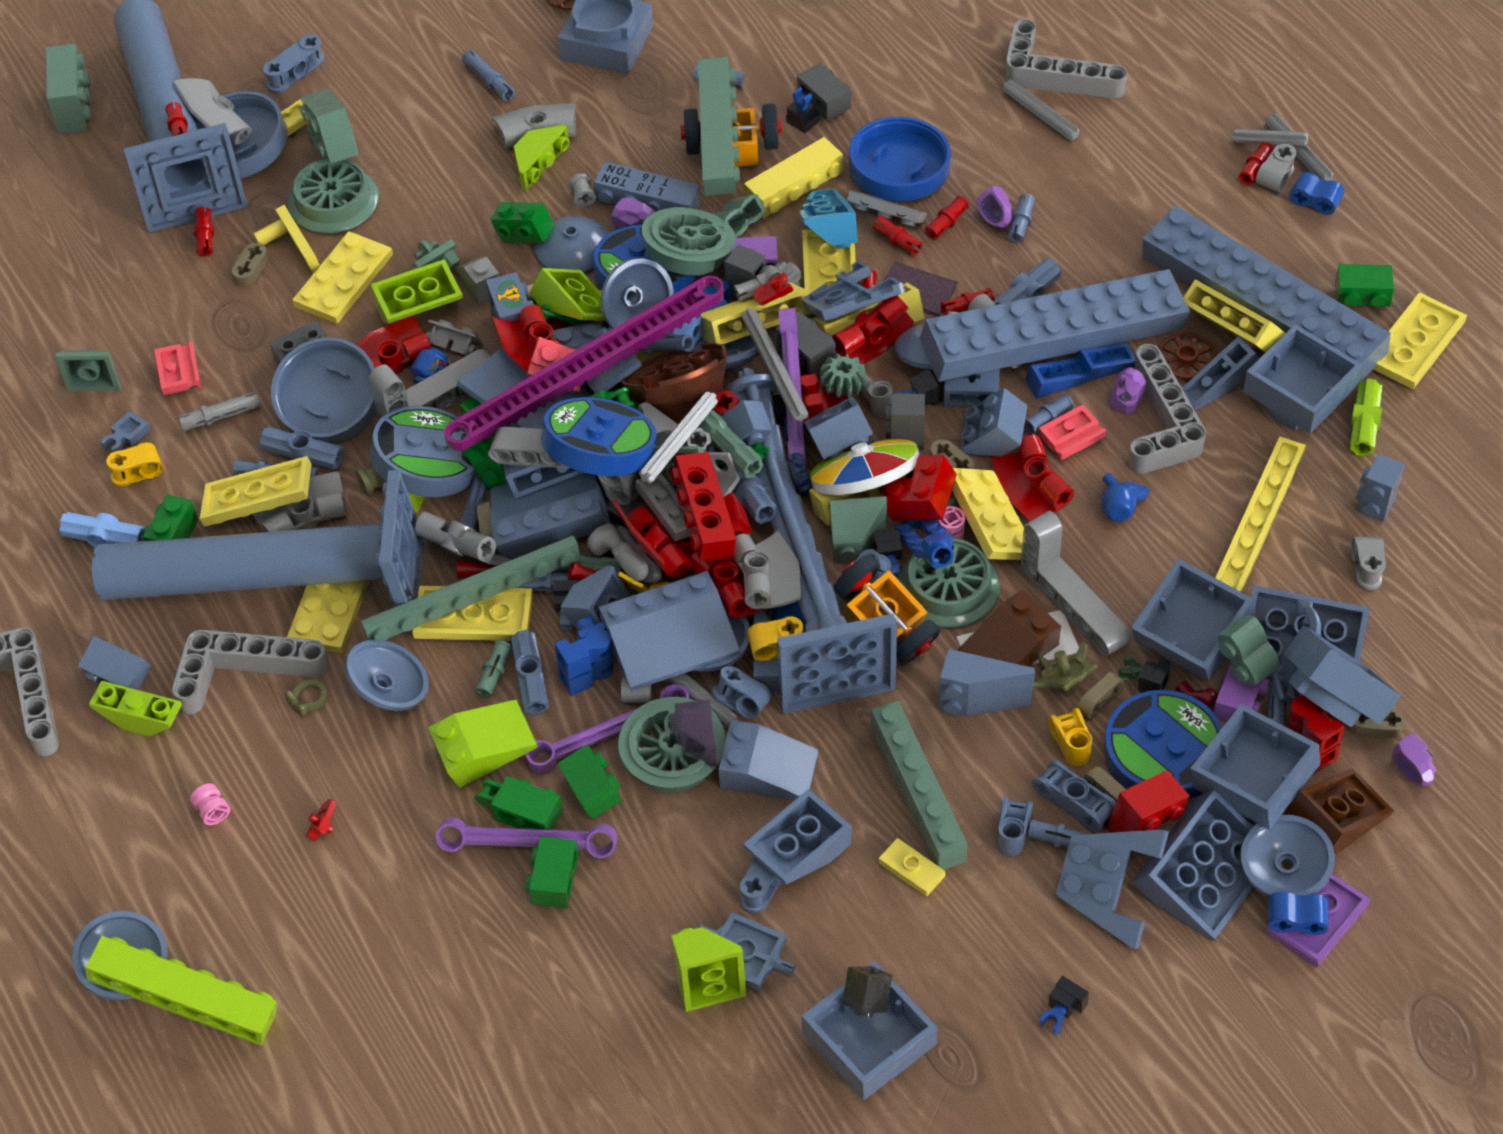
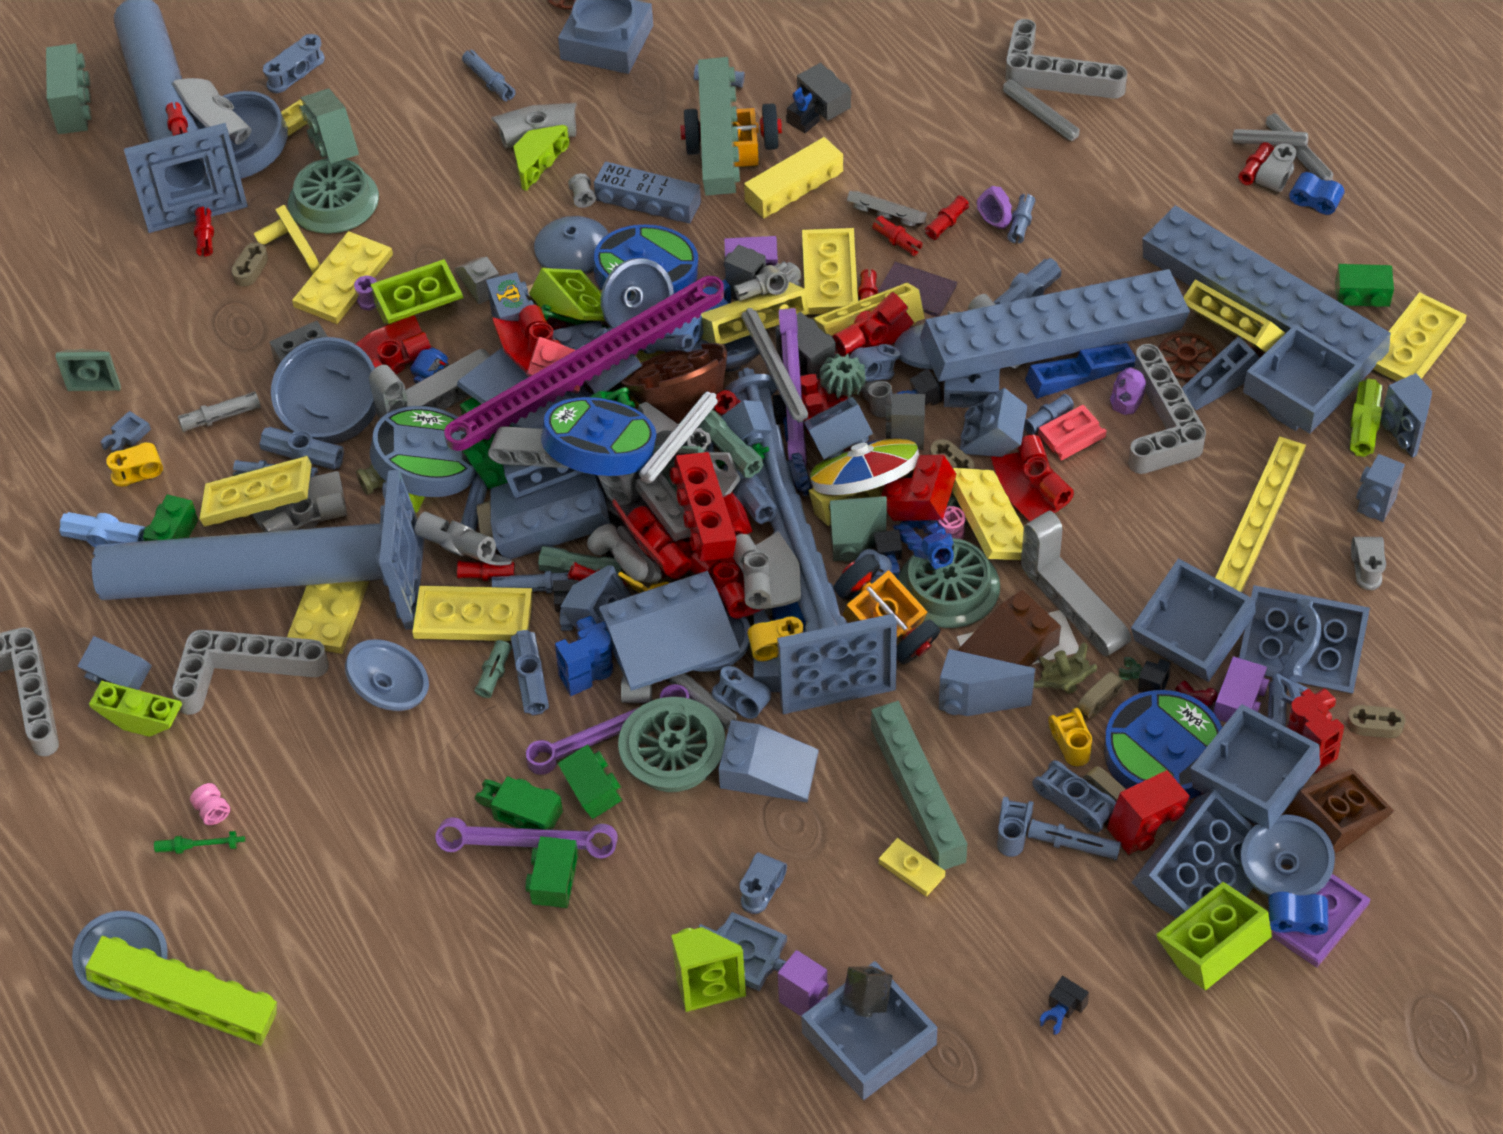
coral plate [154,341,202,395] -> none
olive piece [285,679,328,717] -> none
red piece [306,799,336,841] -> none
sand green plate [361,535,581,641] -> none
sand green hips [414,239,460,271] -> none
light grey hinge [426,319,483,356] -> none
lime slope [428,699,538,788] -> none
green brick [490,202,555,243] -> none
medium lavender rock [611,198,655,228] -> none
sand green piece [642,207,736,275] -> none
clear purple slope [670,700,717,766] -> none
sand green brick [713,194,766,237] -> none
sand blue slope [743,789,852,885] -> none
red piece [754,272,794,306] -> none
dark azure wedge [799,188,858,248] -> none
sand blue wing [801,261,905,321] -> none
blue brick [849,117,951,201] -> none
red pin [940,288,995,316] -> none
sand blue wing [1056,830,1169,949] -> none
blue piece [1101,473,1150,522] -> none
sand green brick [1217,616,1280,686] -> none
sand blue container [1283,625,1401,727] -> none
medium lavender rock [1392,734,1437,786] -> none
none -> green piece [154,831,246,854]
none -> medium lavender bush [354,276,377,310]
none -> medium lavender brick [778,950,829,1016]
none -> sand blue piece [849,344,901,382]
none -> lime slope [1156,882,1272,991]
none -> sand blue slope [1381,373,1432,458]

